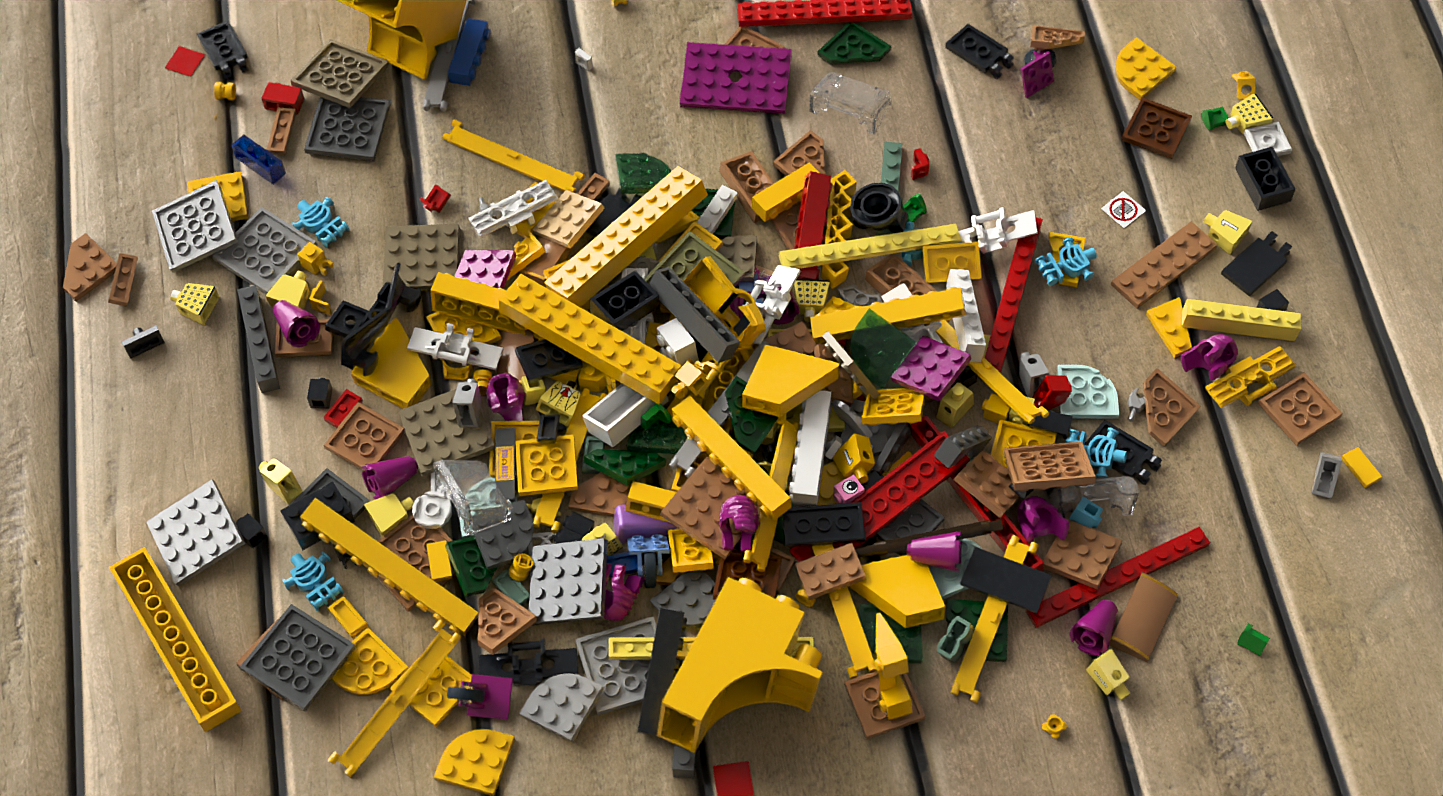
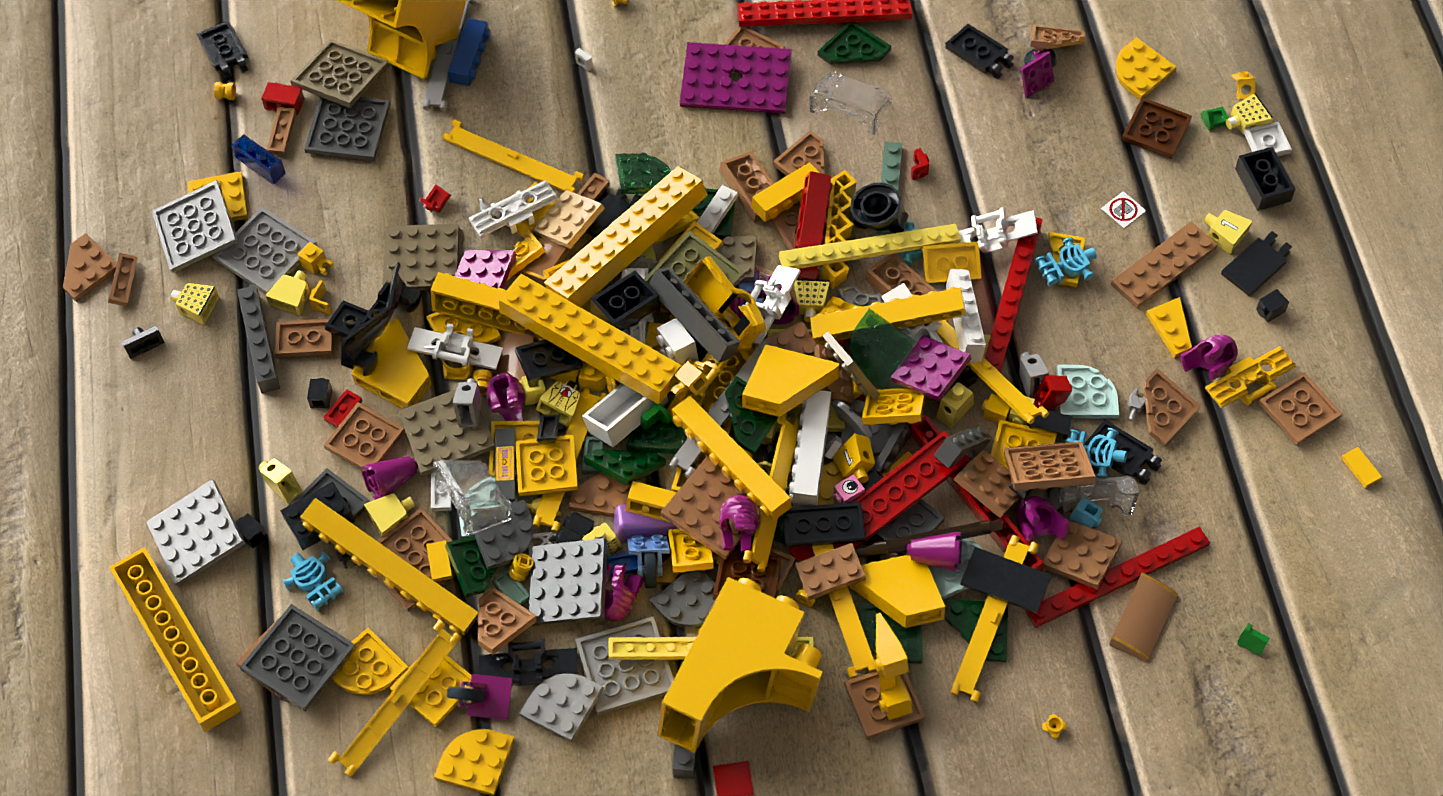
red sticker [164,46,205,76] -> none
magenta cone [273,300,320,347] -> none
medium azure piece [292,197,350,248] -> none
yellow tile [328,596,368,638] -> none
white tile [412,491,452,529] -> none
black brick [637,608,687,737] -> none
green tile [903,194,927,223] -> none
sand green brick [937,616,974,663] -> none
magenta cone [1069,600,1118,656] -> none
light yellow torso [1086,649,1131,700] -> none
light yellow brick [1182,299,1301,342] -> none
light grey arch [1312,452,1342,498] -> none

